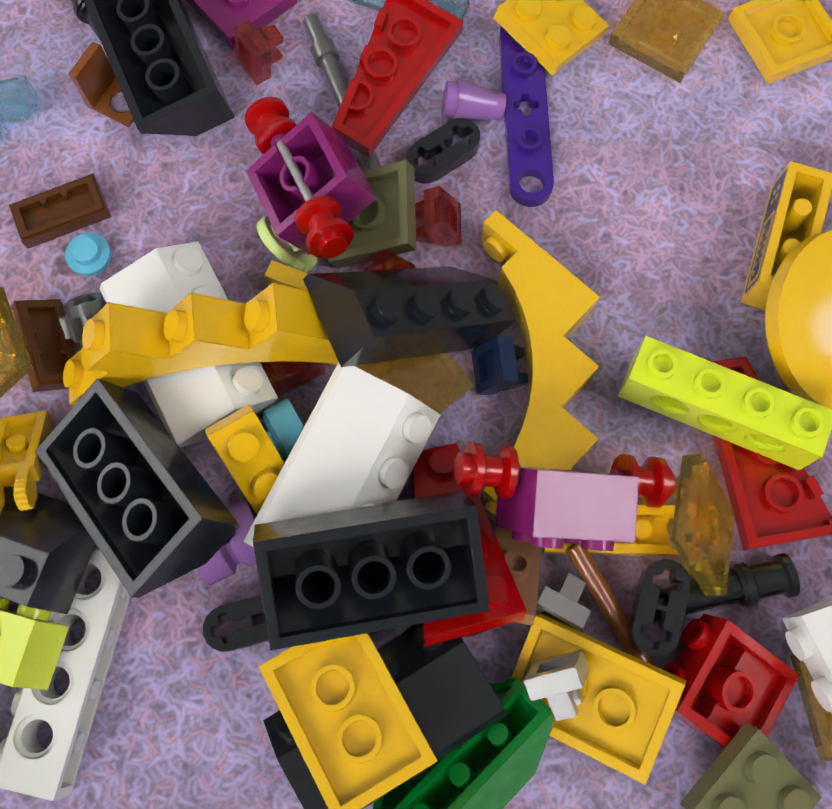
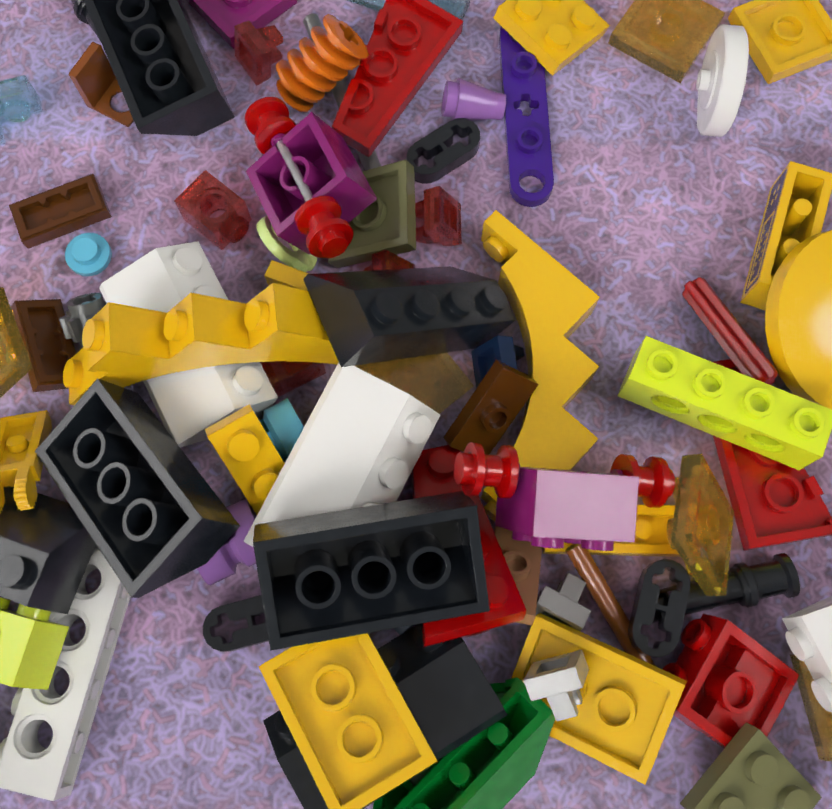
none -> clear red brick [174,170,252,250]
none -> orange piece [276,14,369,112]
none -> reddish brown plate [443,359,539,454]
none -> red axle [682,277,778,385]
none -> white wheel [696,24,749,137]

